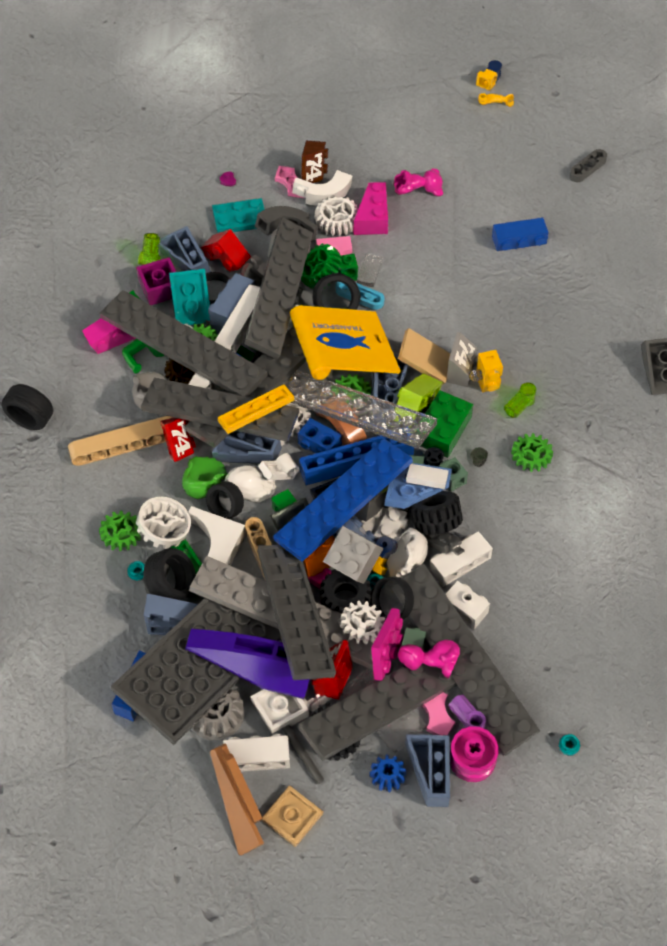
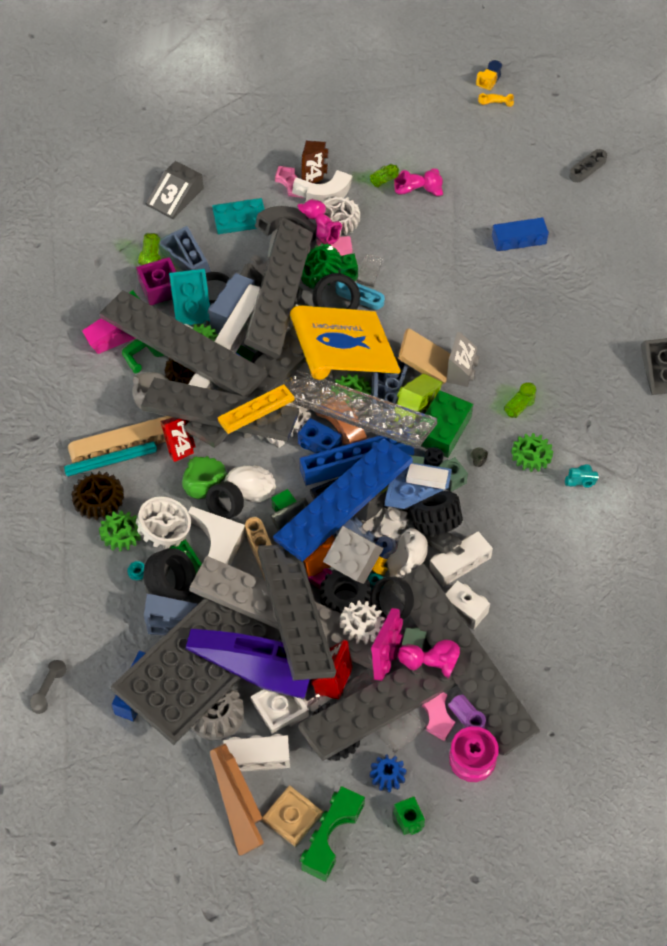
black tyre [1,384,54,430] -> none
red brick [200,229,251,272] -> none
sand blue wedge [212,431,282,464] -> none
magenta piece [220,171,236,186] -> none
white plate [258,453,300,480] -> none
dark grey bar [282,725,324,784] -> none
dark pink wedge [354,182,388,235] -> none
sand blue wedge [405,734,450,807] -> none
yellow piece [468,350,503,393] -> none
teal plate [559,734,580,756] -> none
none -> dark grey bar [30,660,67,714]
none -> teal axle [64,442,157,477]
none -> dark brown gear [71,471,124,521]
none -> dark grey slope [146,161,204,219]
none -> dark pink animal [298,199,342,245]
none -> green arch [300,786,365,882]
none -> clear neon green piece [370,164,399,187]
none -> green brick [393,796,425,835]
none -> teal plate [565,464,598,488]

